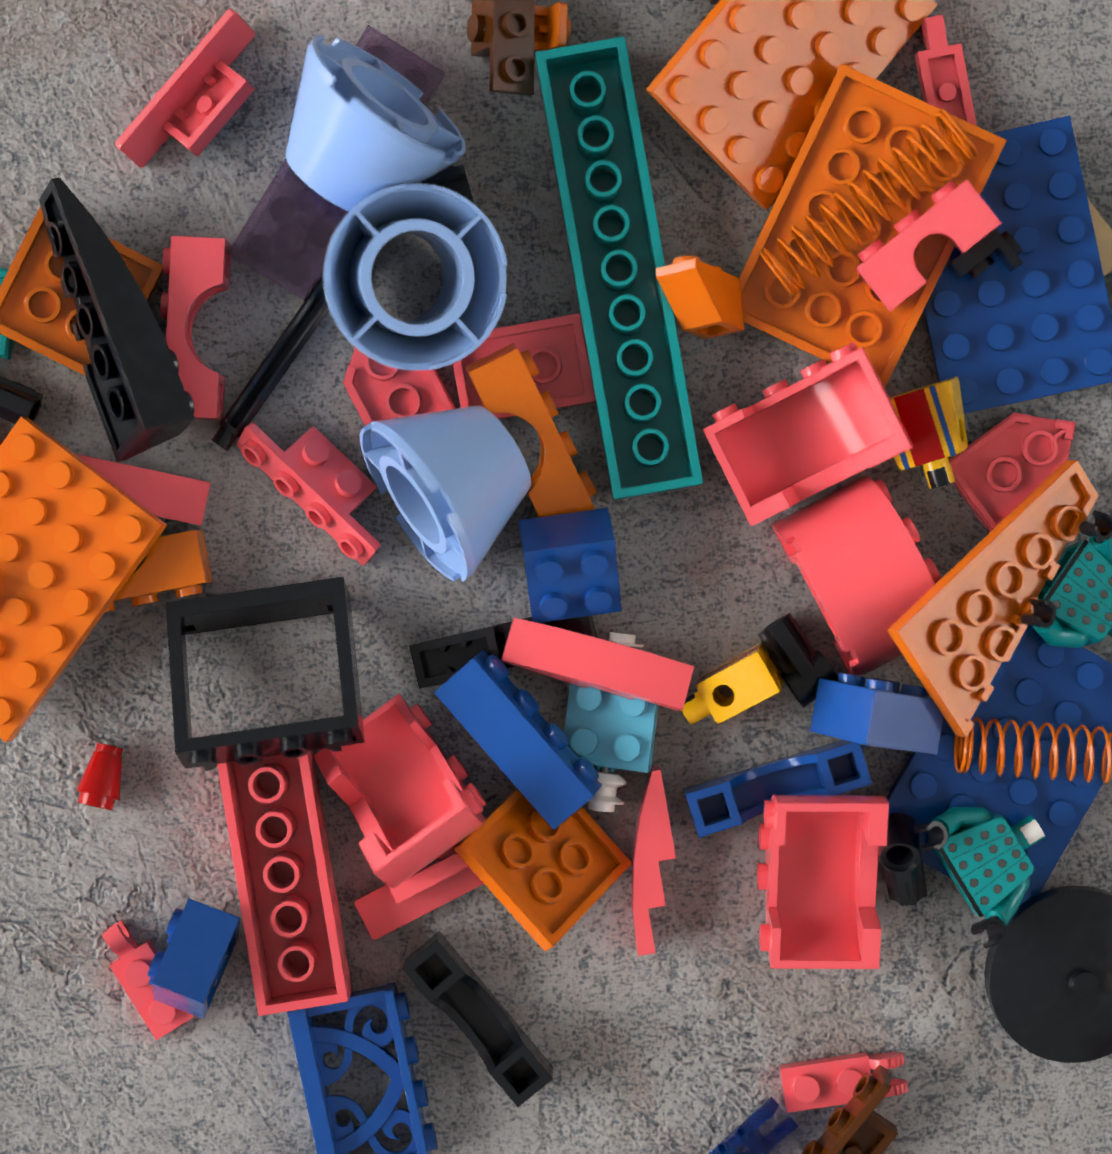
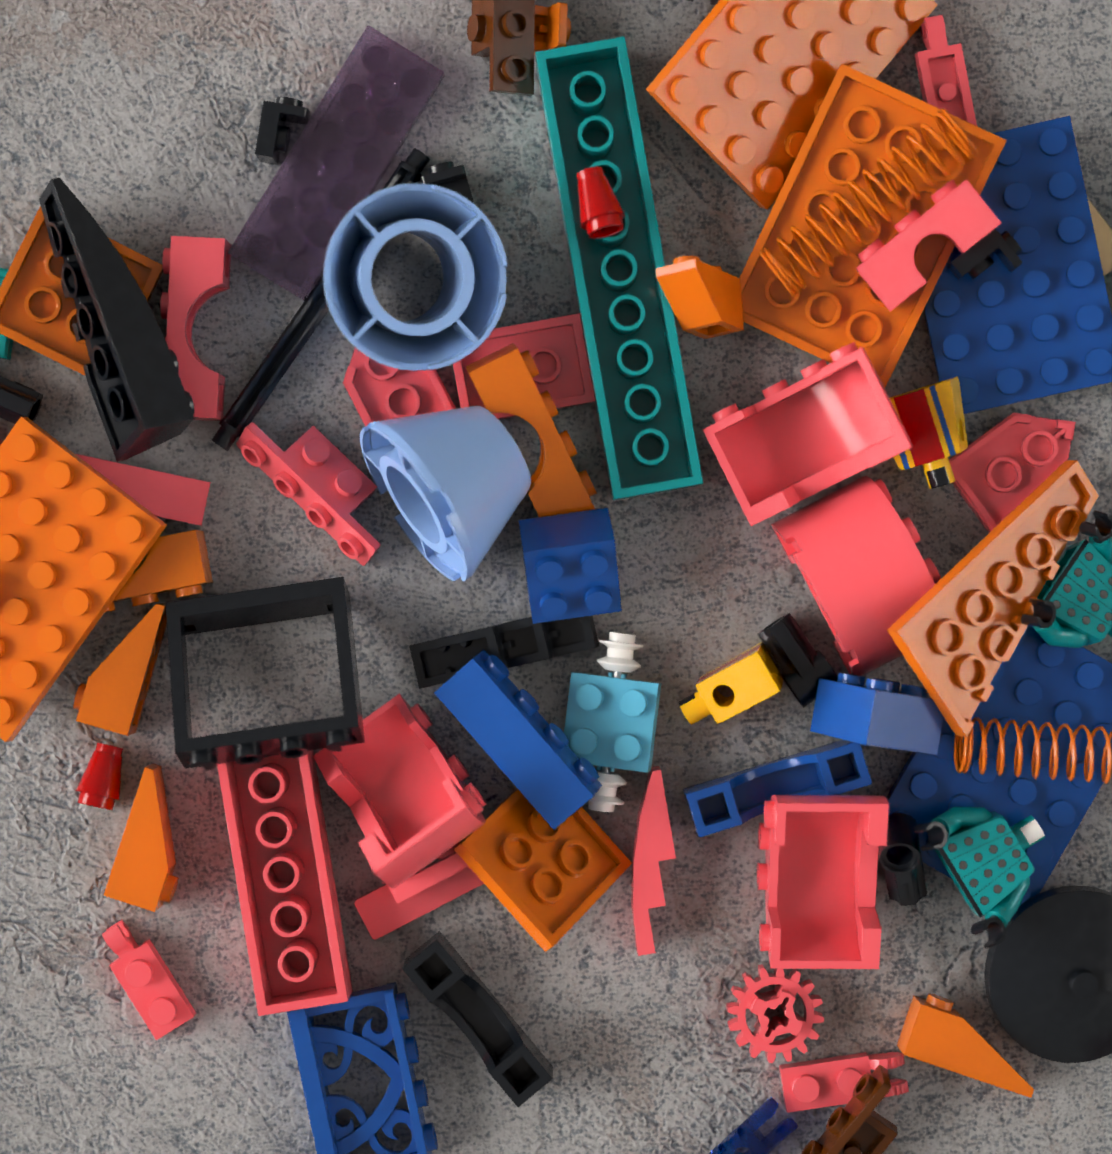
coral bracket [115,9,255,168] -> none
blue brick [147,898,240,1019] -> none
light blue cone [286,35,466,211] -> none
coral slope [501,618,695,711] -> none
none -> orange slope [73,603,167,736]
none -> orange slope [103,763,179,912]
none -> black bracket [255,97,312,165]
none -> red cone [576,166,625,239]
none -> coral gear [726,964,824,1063]
none -> orange slope [897,993,1034,1098]

